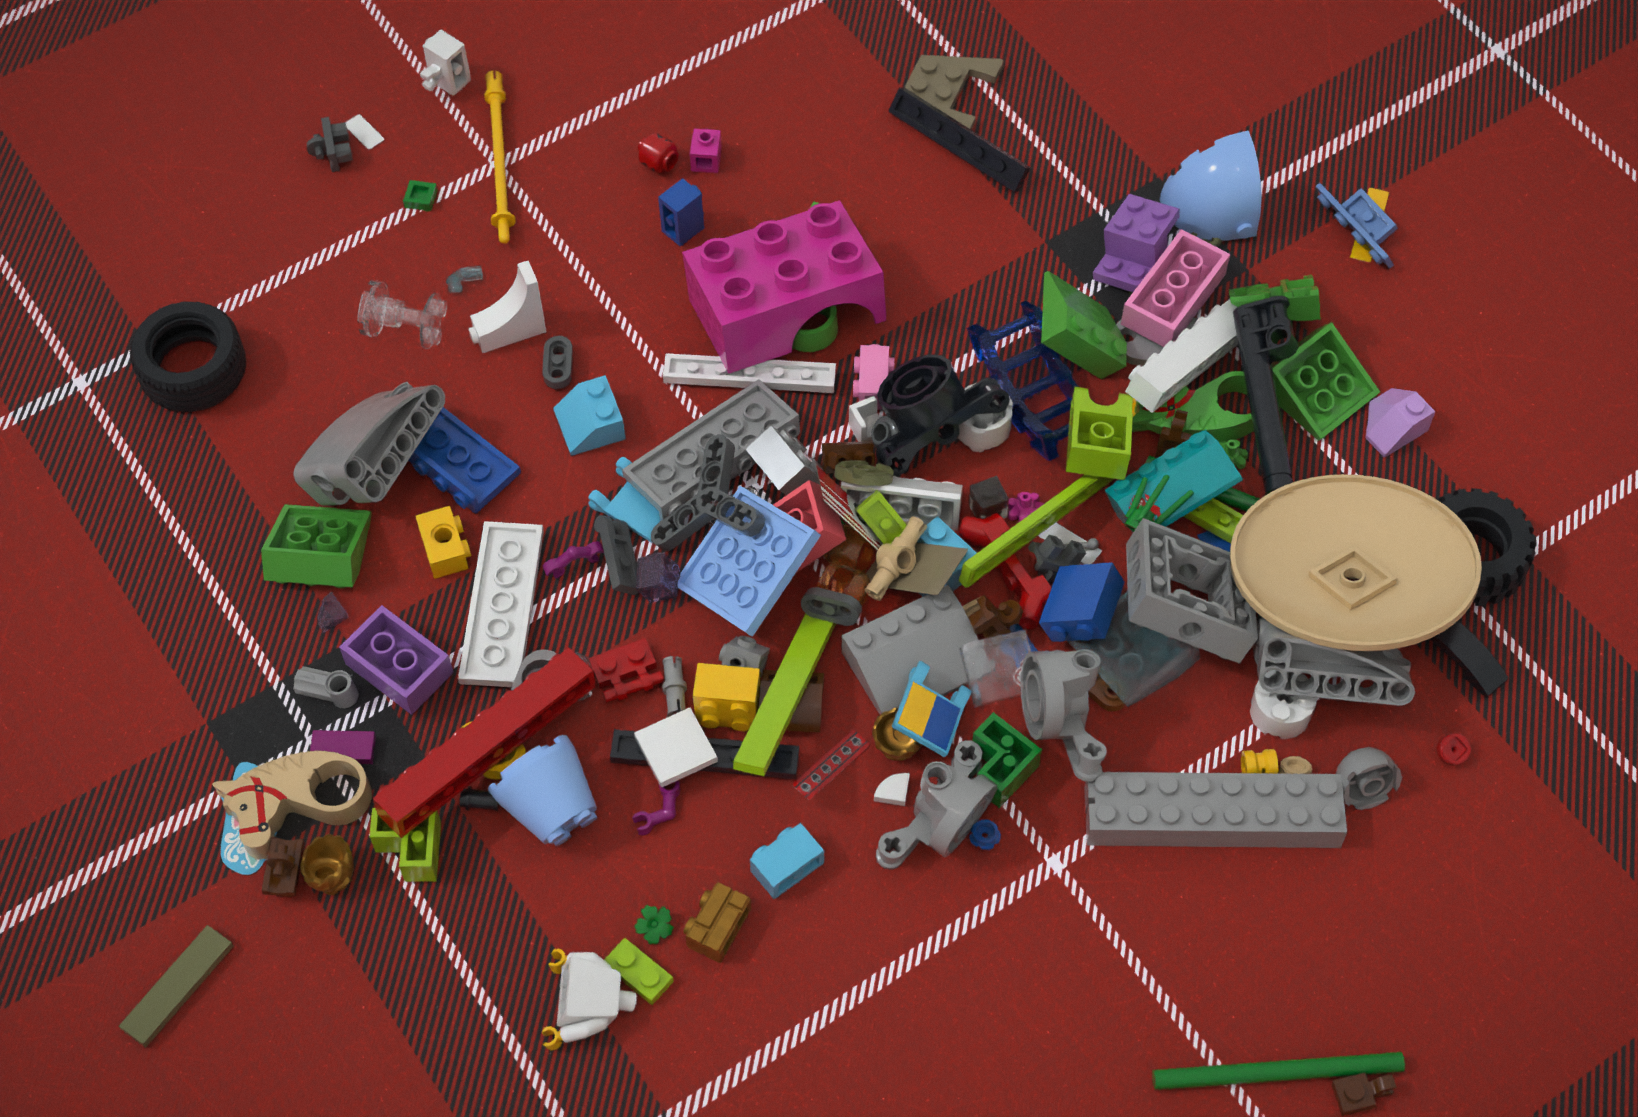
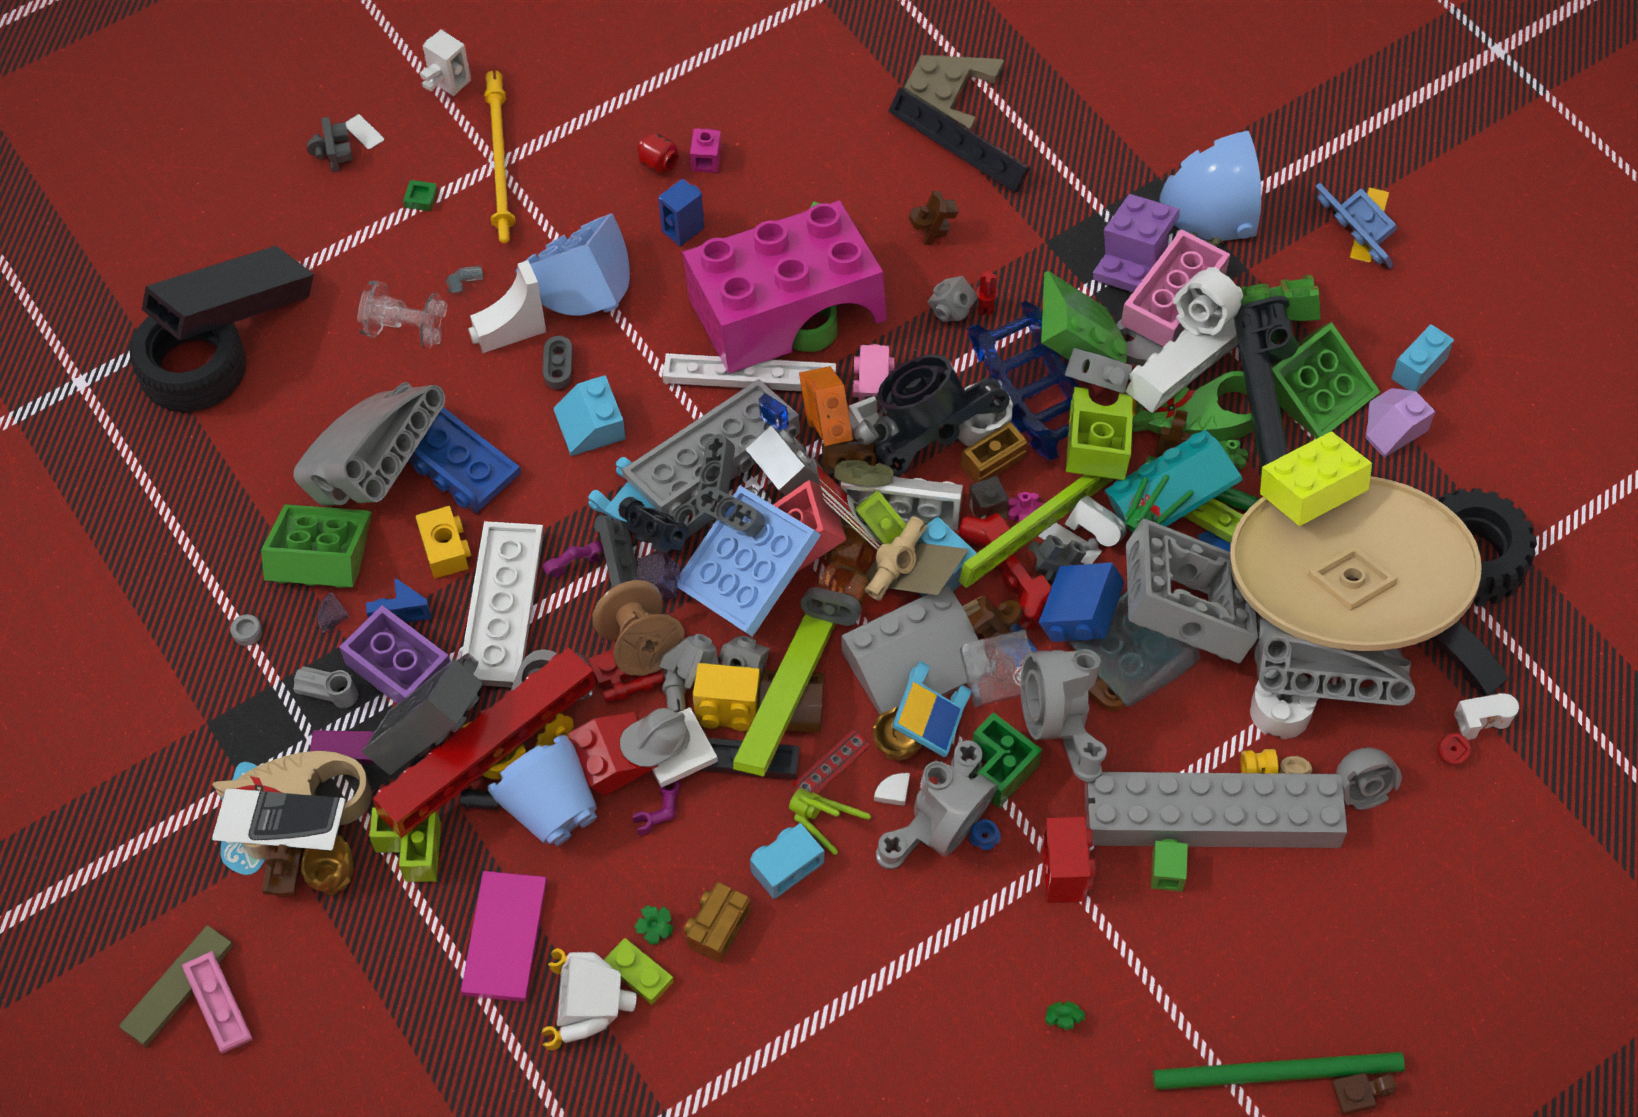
none -> black brick [142,246,314,340]
none -> bright pink tile [181,951,252,1055]
none -> sticker [212,788,345,850]
none -> light grey tile [230,614,263,646]
none -> dark grey brick [361,653,483,775]
none -> blue slope [366,579,432,623]
none -> dark pink tile [461,871,547,1002]
none -> light blue brick [515,213,630,315]
none -> yellow piece [535,713,573,747]
none -> red slope [568,712,658,796]
none -> medium nougat piece [592,580,685,676]
none -> black brick [618,497,689,553]
none -> light grey piece [620,708,690,767]
none -> light grey brick [659,634,719,689]
none -> clear blue tile [758,393,789,431]
none -> lime plant [789,788,871,855]
none -> orange window [799,366,853,446]
none -> light grey hinge [853,419,879,445]
none -> reddish brown hips [909,191,958,245]
none -> light grey brick [927,276,978,322]
none -> pearl gold brick [961,422,1027,487]
none -> red axle [976,270,999,316]
none -> red brick [1042,817,1095,903]
none -> green plant [1045,1001,1085,1031]
none -> light grey torso [1065,348,1132,393]
none -> white leg [1065,496,1127,546]
none -> bright green brick [1150,839,1188,892]
none -> white brick [1173,267,1243,336]
none -> neon yellow brick [1260,431,1372,526]
none -> medium azure brick [1391,324,1455,392]
none -> white leg [1454,693,1519,740]

